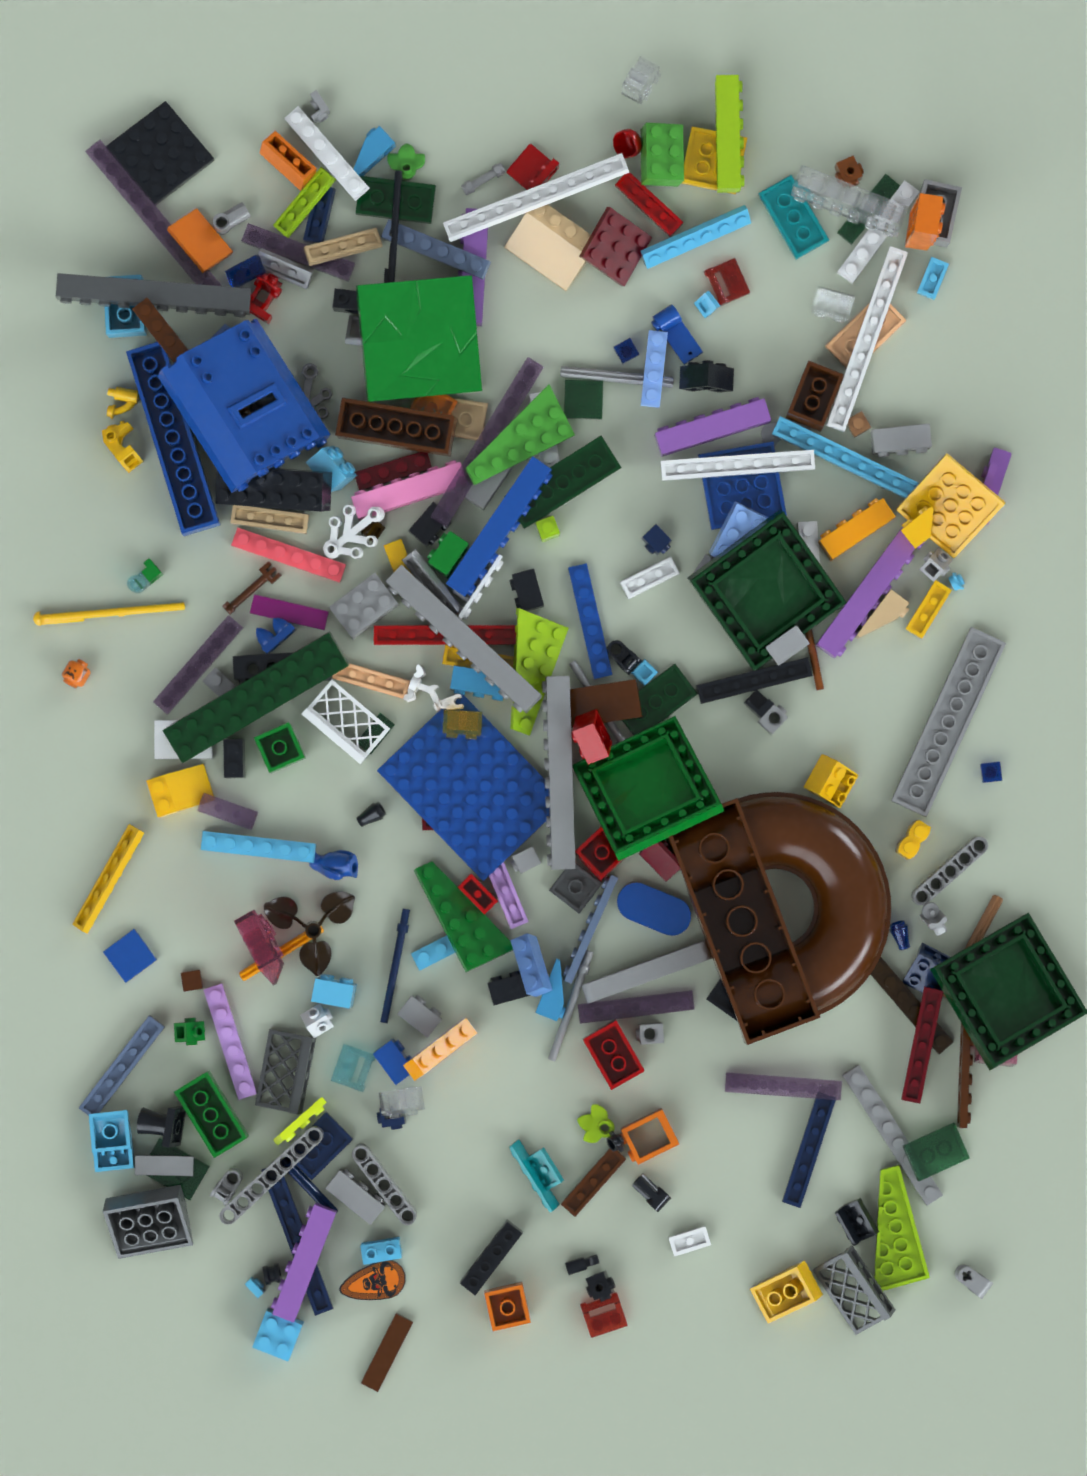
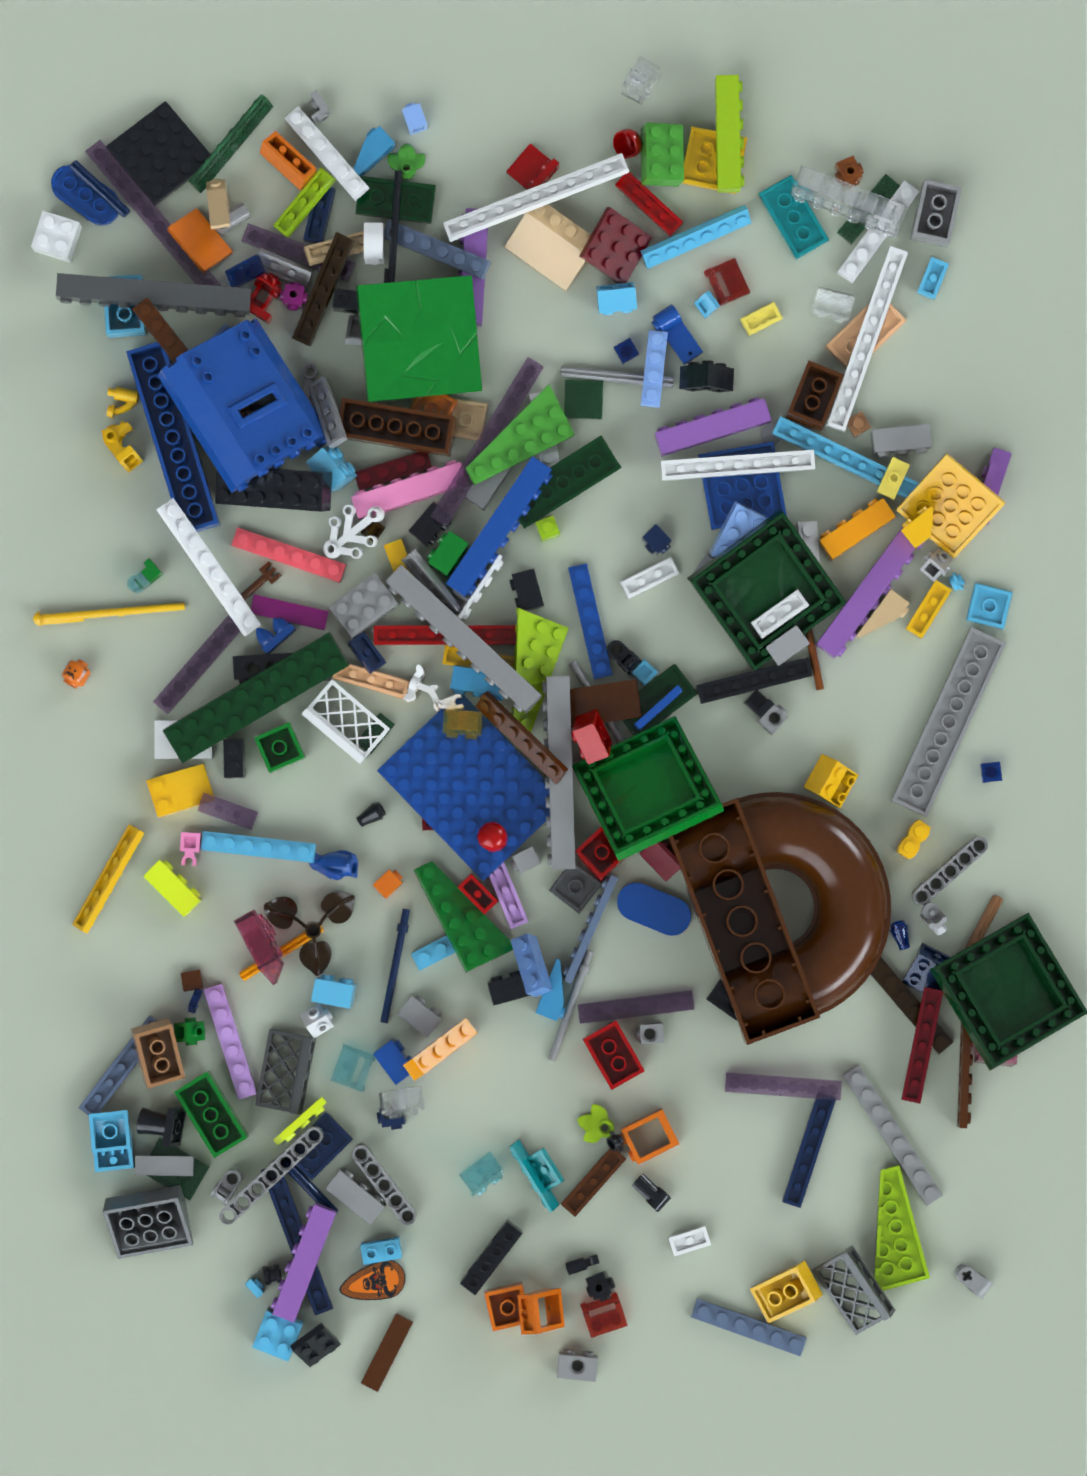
blue tile [103,929,157,983] -> none
light grey plate [203,667,236,696] -> none
tan plate [230,505,309,534] -> none
light grey bar [461,163,506,195] -> none
light grey beam [581,940,712,1003] -> none
black bracket [835,1198,879,1246] -> none
clear green tile [902,1123,970,1181] -> none
orange brick [905,193,946,251] -> none
none -> white brick [31,211,82,263]
none -> blue tile [51,165,119,225]
none -> dark blue axle [70,160,130,218]
none -> medium nougat brick [131,1018,185,1089]
none -> neon yellow brick [143,860,202,917]
none -> white plate [156,498,261,637]
none -> bright pink plate [180,832,201,866]
none -> clear green plate [188,94,274,193]
none -> clear blue tile [188,988,202,1014]
none -> tan slope [206,179,230,229]
none -> magenta brick [280,282,308,311]
none -> black plate [290,1323,341,1367]
none -> dark brown plate [292,232,355,346]
none -> light grey plate [308,376,348,449]
none -> dark blue plate [348,632,386,674]
none -> white brick [364,223,384,265]
none -> orange brick [373,869,403,899]
none -> light blue brick [402,103,428,135]
none -> clear light blue bracket [459,1152,504,1197]
none -> reddish brown plate [476,691,568,784]
none -> red hair [477,822,508,852]
none -> orange window [517,1288,565,1335]
none -> light grey brick [557,1349,598,1382]
none -> medium azure hinge [596,282,637,315]
none -> blue tile [634,685,682,731]
none -> sand blue plate [691,1298,807,1356]
none -> light yellow plate [740,302,783,337]
none -> white tile [751,589,809,639]
none -> light yellow plate [876,457,910,500]
none -> medium azure tile [966,583,1013,630]

